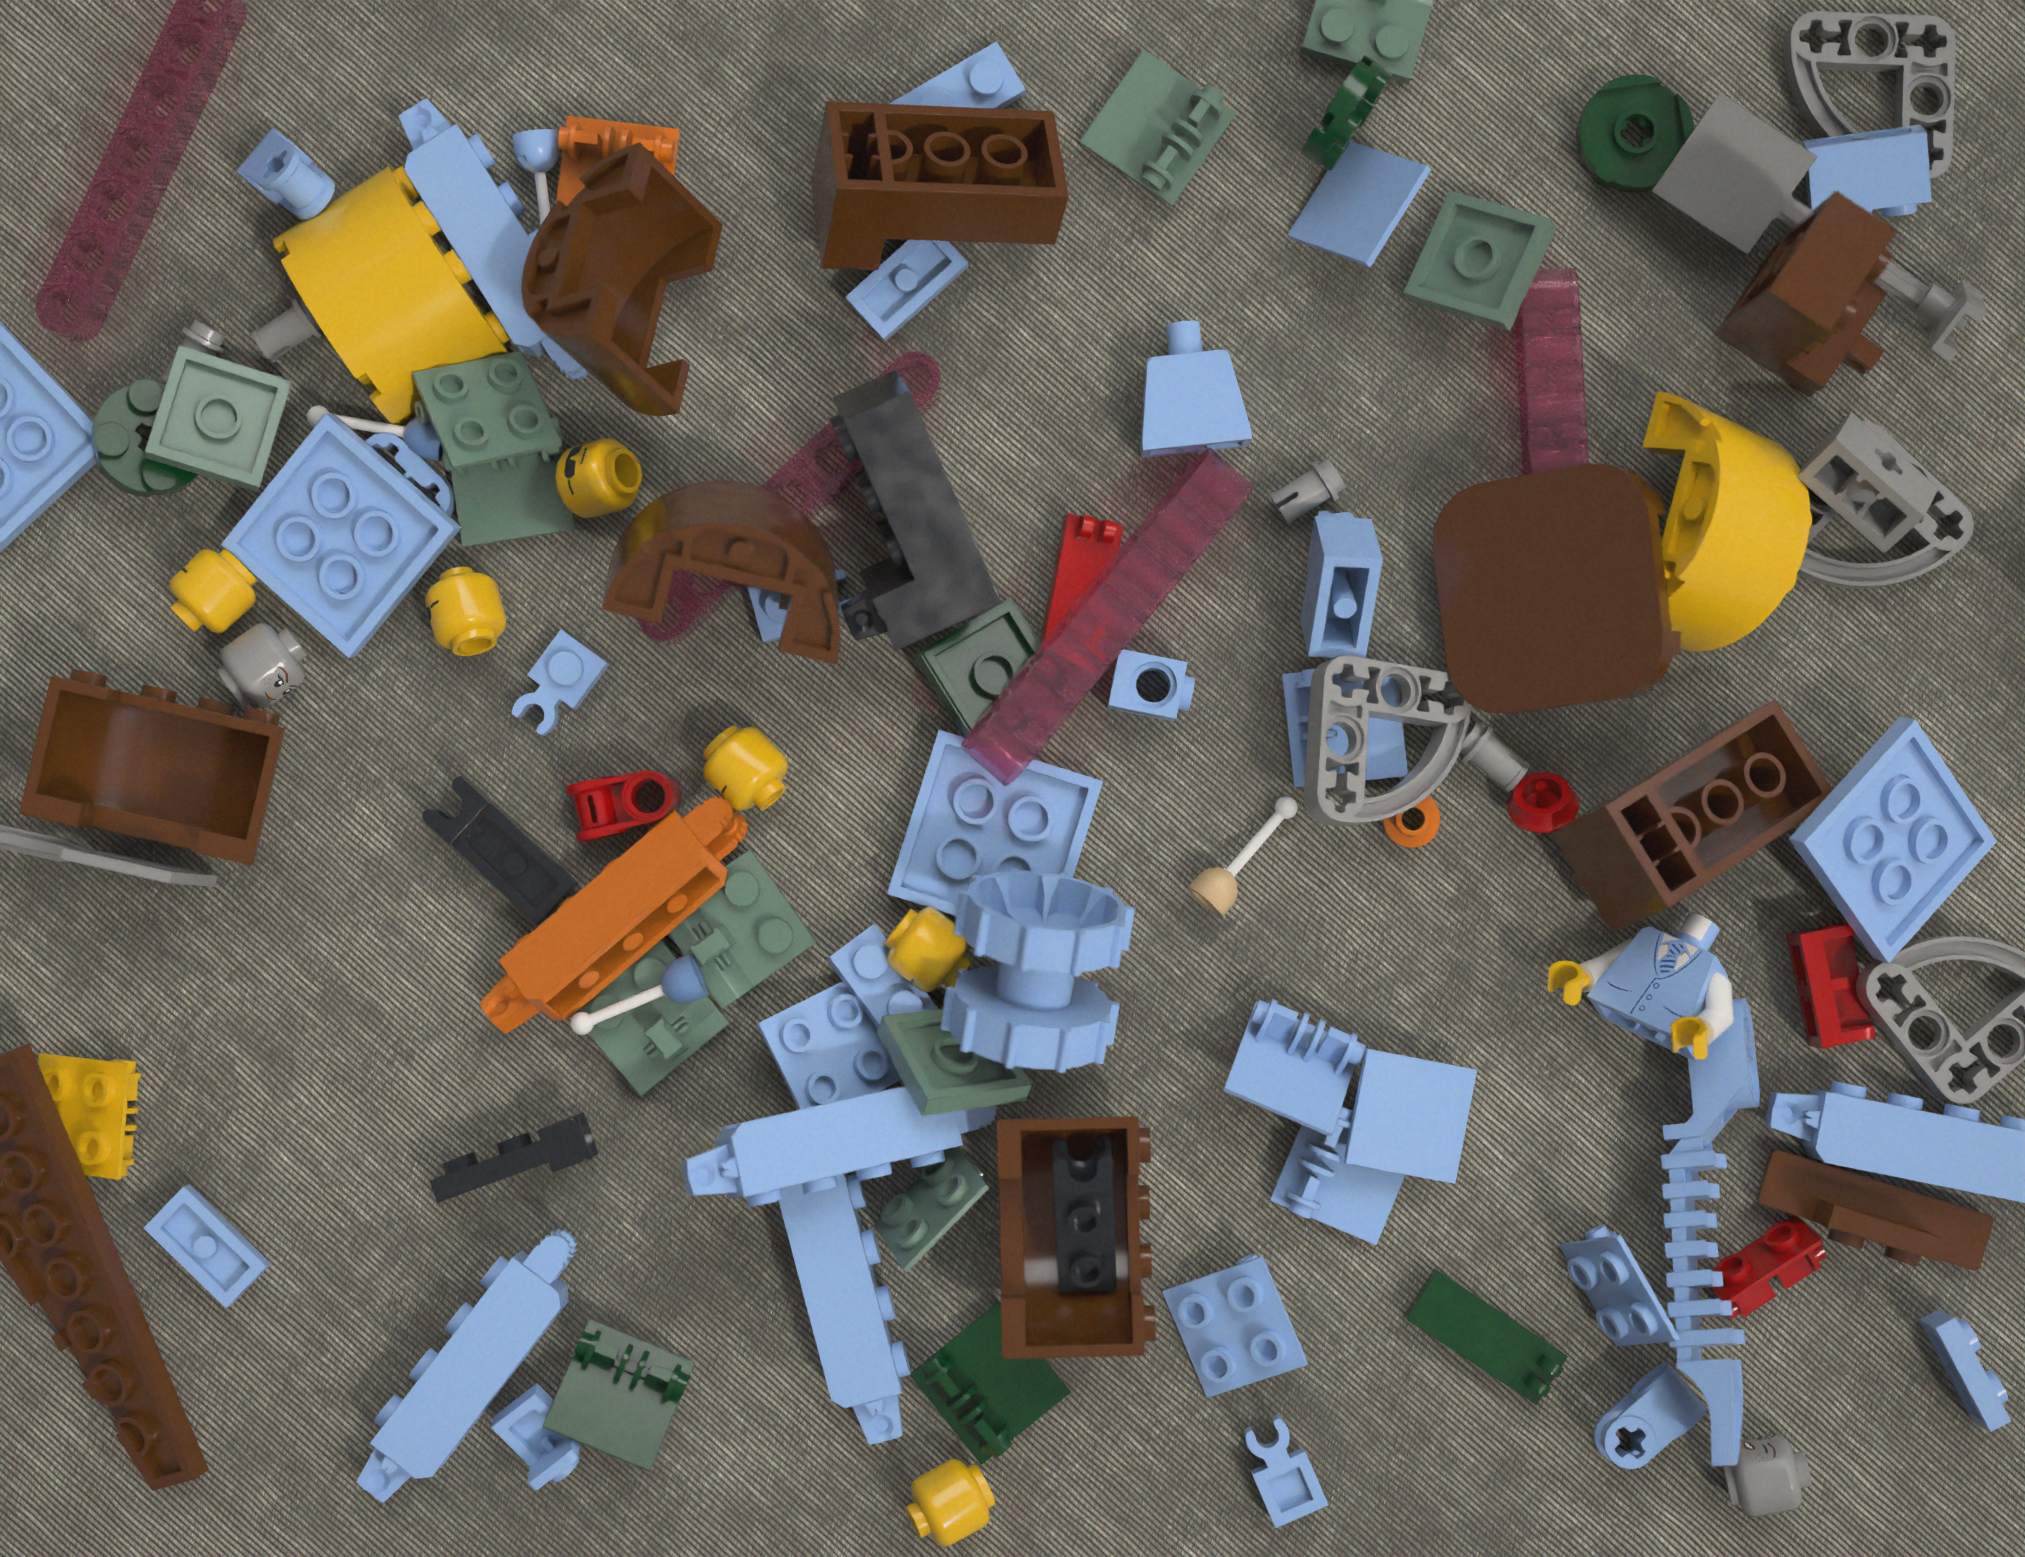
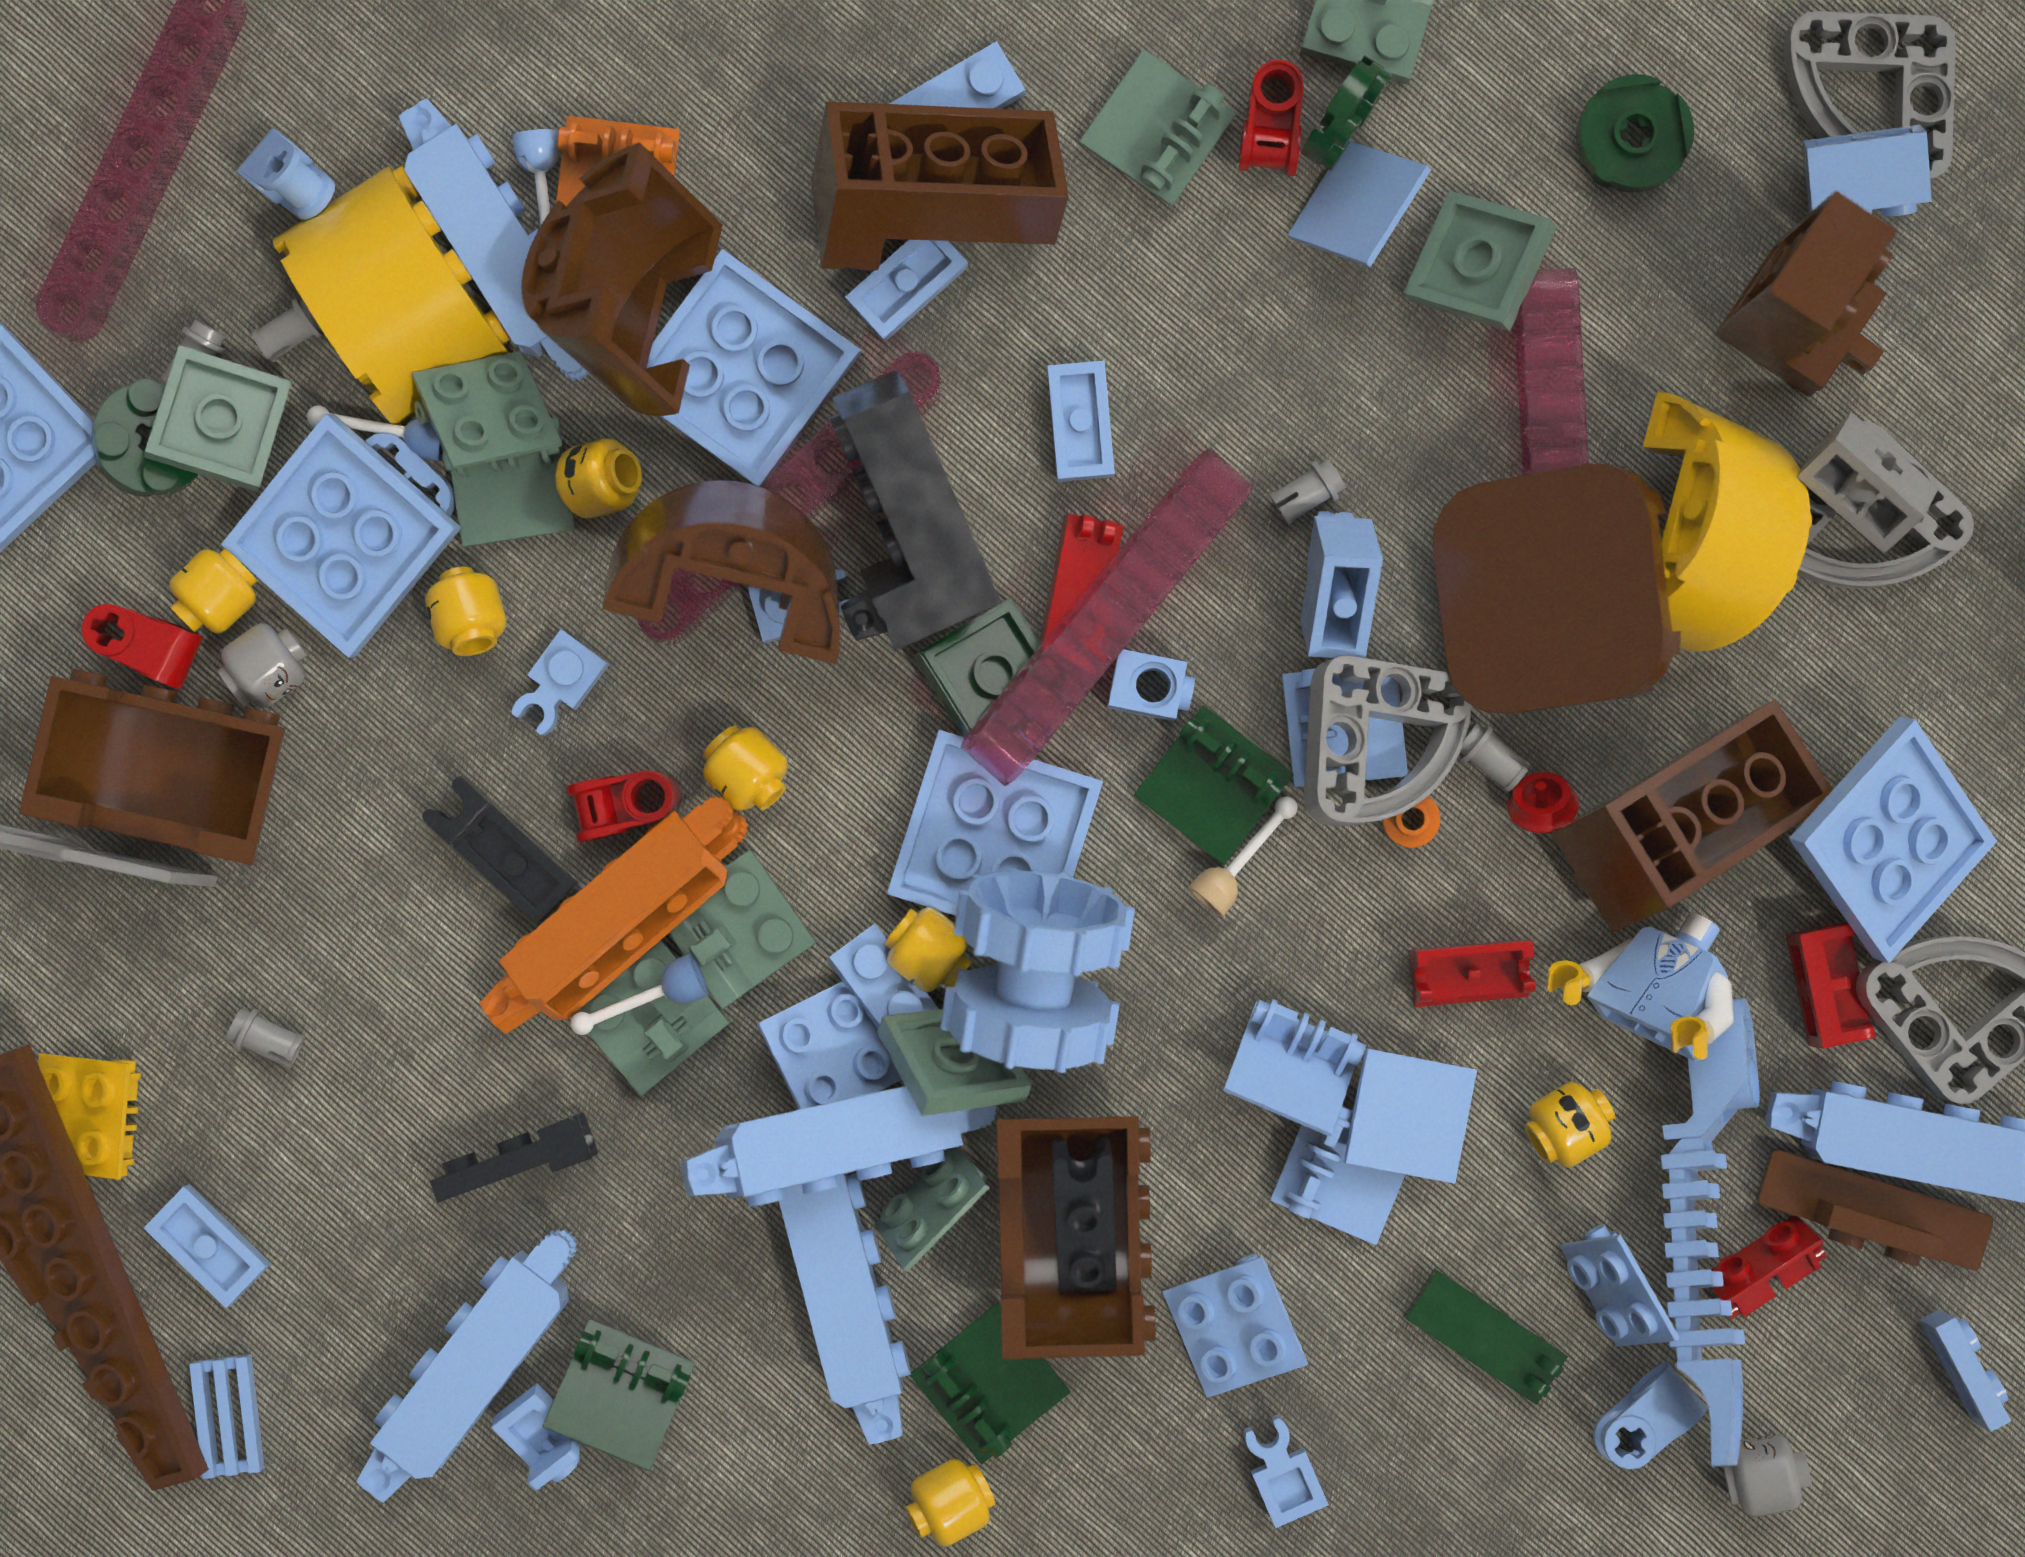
light blue torso [1140,321,1252,458] -> none
light grey piece [1652,92,1987,362] -> none
none -> red piece [81,604,204,689]
none -> light blue tile [189,1354,265,1479]
none -> light grey pin [226,1008,306,1070]
none -> light blue plate [647,249,861,488]
none -> light blue plate [1047,360,1115,482]
none -> dark green hinge [1133,705,1294,865]
none -> red piece [1238,60,1304,177]
none -> red hinge [1409,940,1536,1007]
none -> yellow head [1524,1081,1615,1168]

